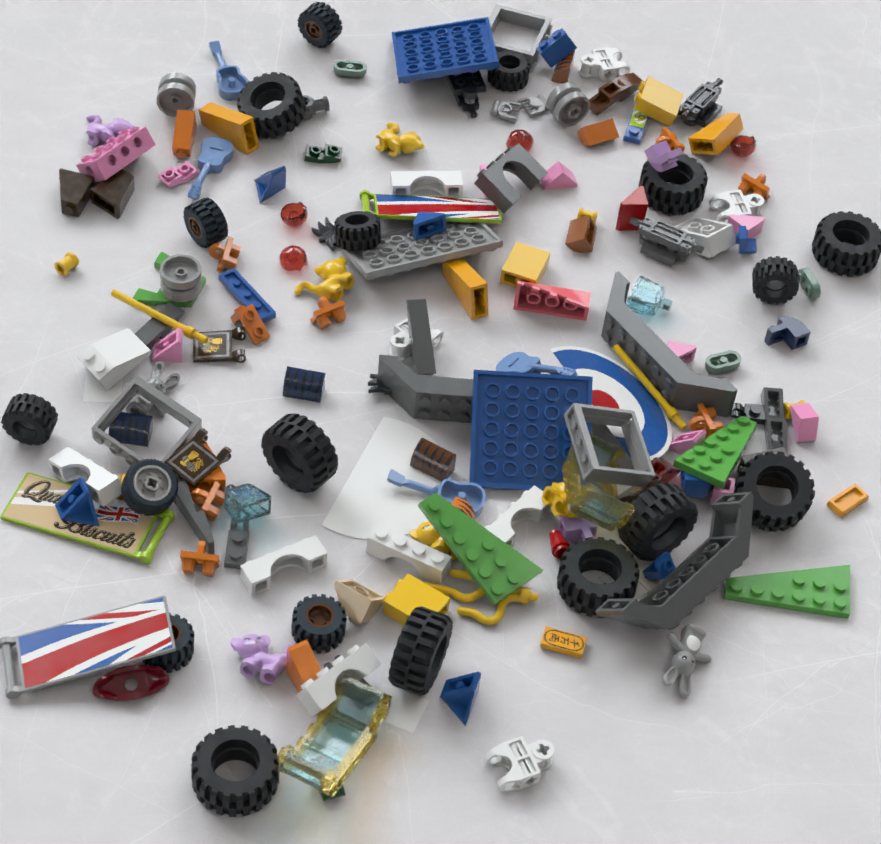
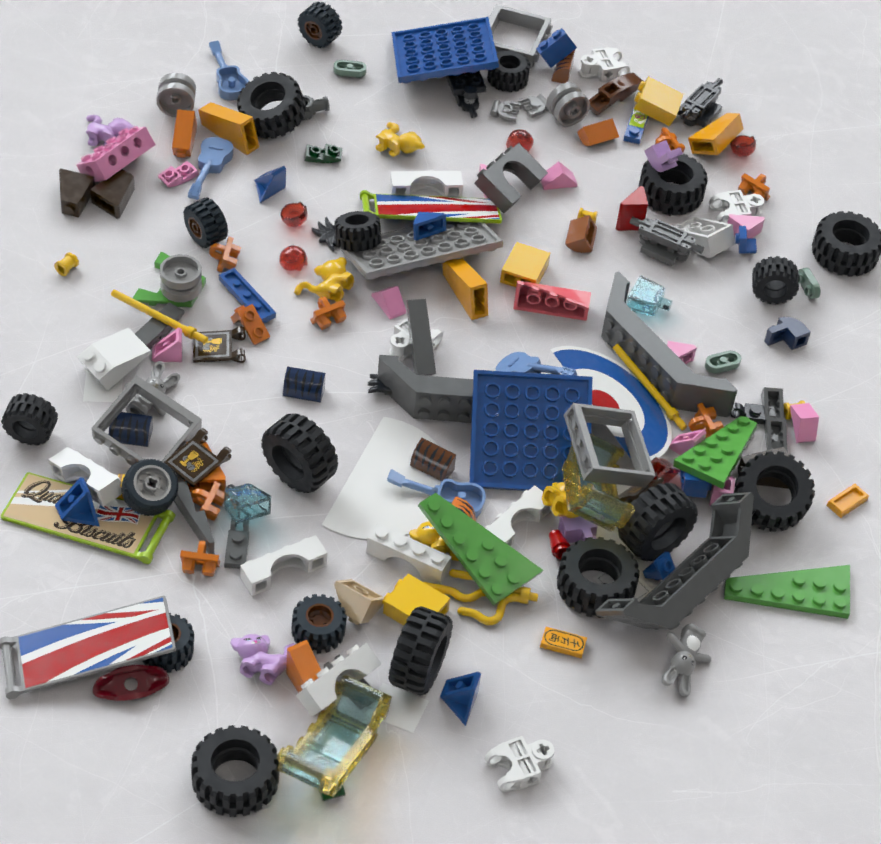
none -> bright pink slope [371,286,406,319]

